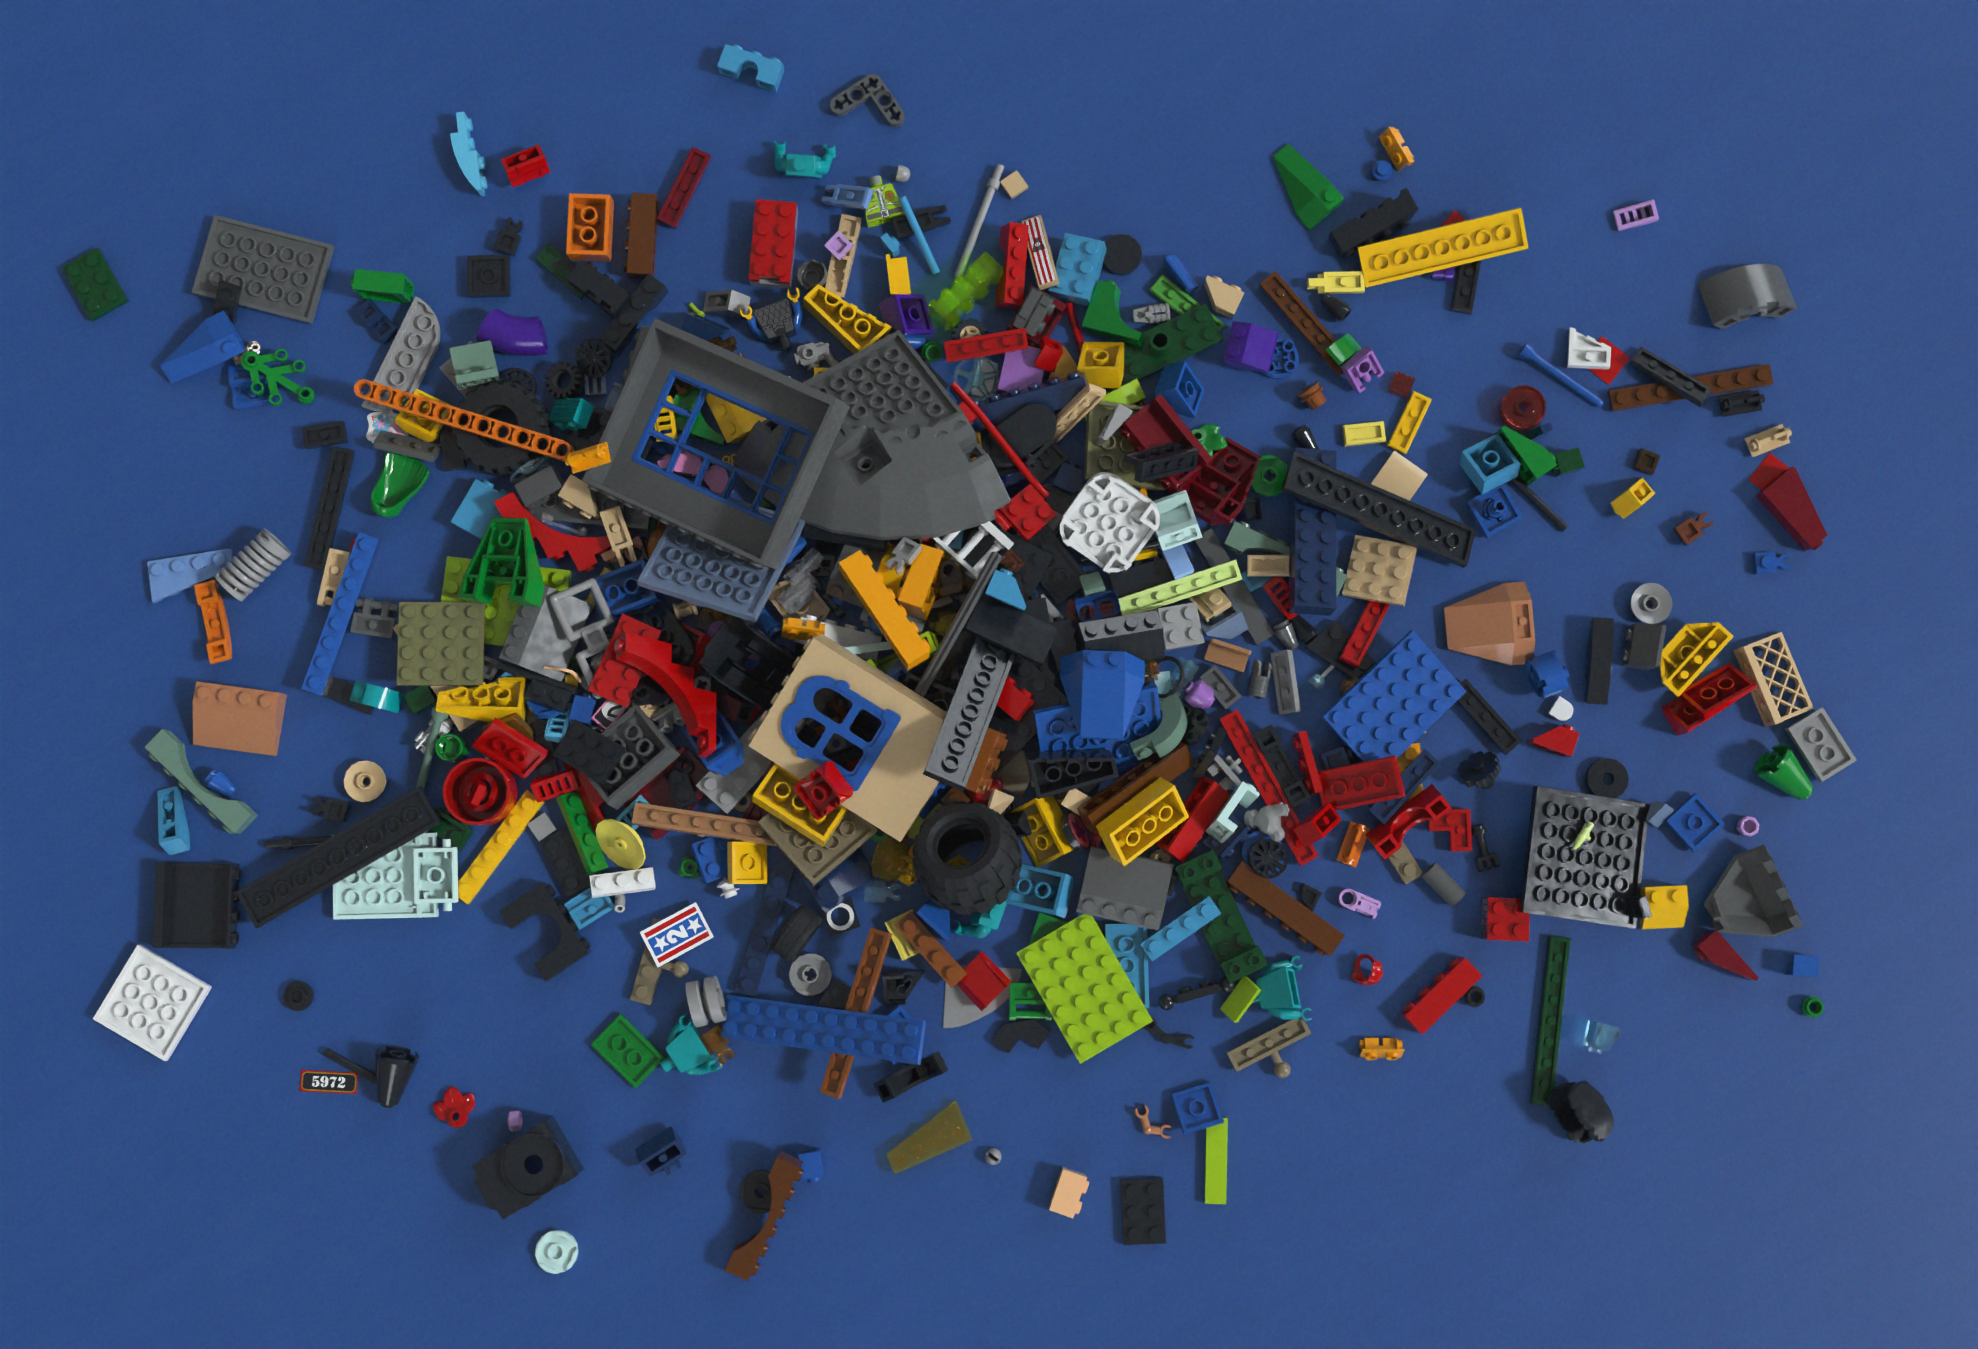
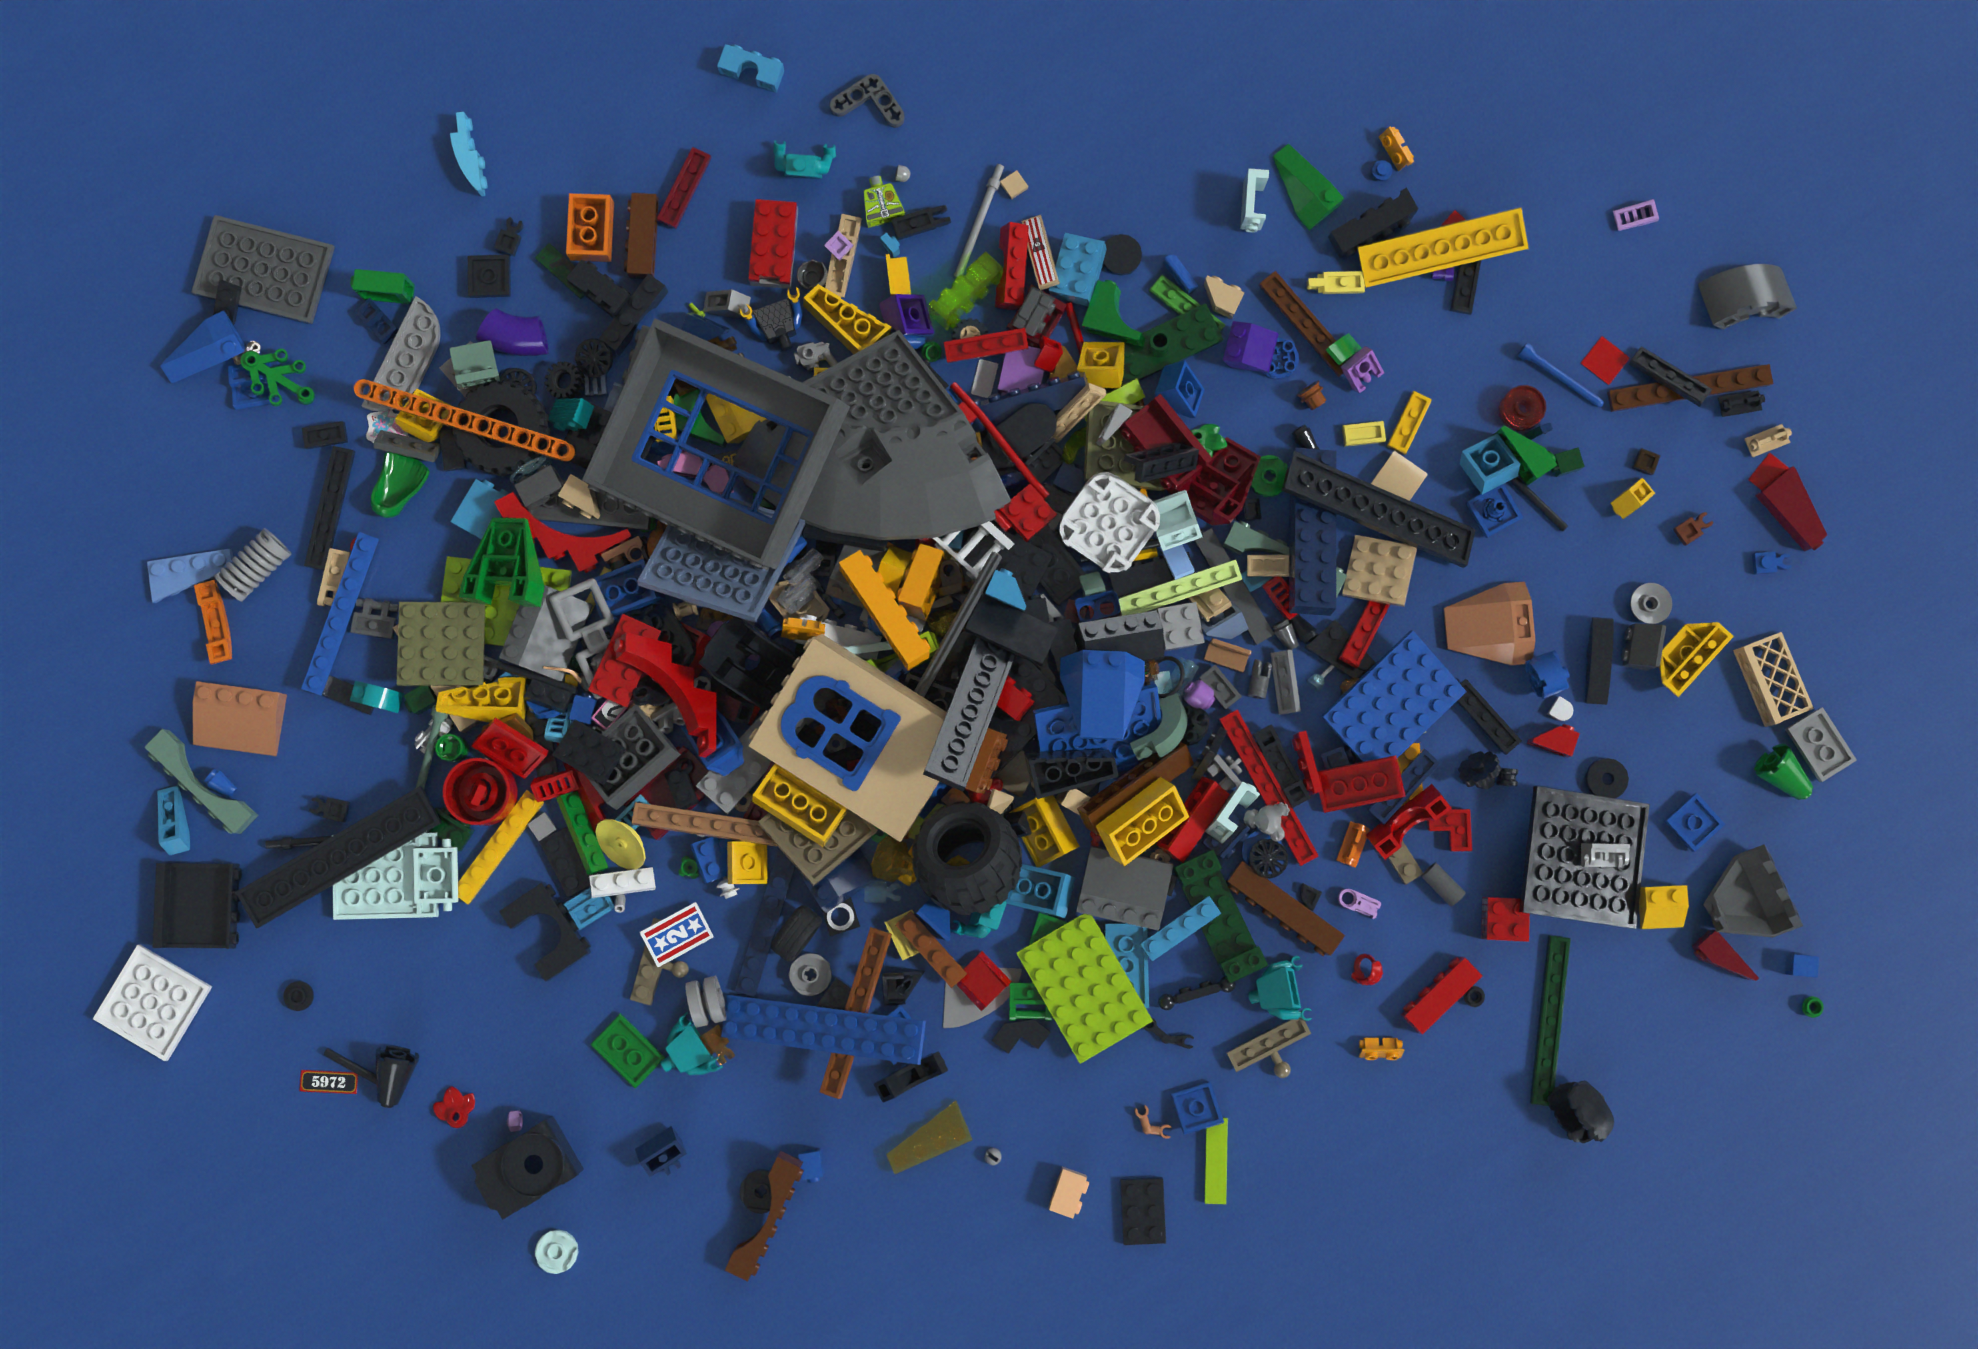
dark green plate [61,247,129,321] -> none
tan dish [344,760,386,802] -> none
red brick [500,144,550,187] -> none
clear piece [541,512,590,537] -> none
light orange hinge [564,442,611,474] -> none
tan hinge [599,505,637,567] -> none
red slope [793,761,853,820] -> none
medium blue hinge [821,184,873,210] -> none
light grey plate [886,537,922,575] -> none
dark azure bar [898,196,940,275] -> none
clear light blue wheel [954,357,1000,401] -> none
copper plate [1000,549,1025,573] -> none
tile [1061,811,1090,852] -> none
light grey hinge [1132,303,1170,324] -> none
lime tile [1220,976,1261,1023] -> none
red brick [1293,802,1342,847] -> none
black cone [1321,293,1352,322] -> none
clear red tile [1388,371,1415,399] -> none
black hinge [1471,823,1500,872] -> none
white wing [1567,328,1611,369] -> none
yellowish green helmet [1572,821,1594,850] -> none
clear light blue slope [1583,1020,1621,1054] -> none
black tile [1629,895,1652,919] -> none
sand blue slope [1646,801,1674,828] -> none
red slope [1661,663,1757,736] -> none
lavender tile [1736,816,1760,837] -> none
none -> clear neon green piece [1062,427,1086,464]
none -> light aqua panel [1240,169,1269,232]
none -> black wheel [1496,768,1519,787]
none -> light grey hinge [1581,843,1630,867]

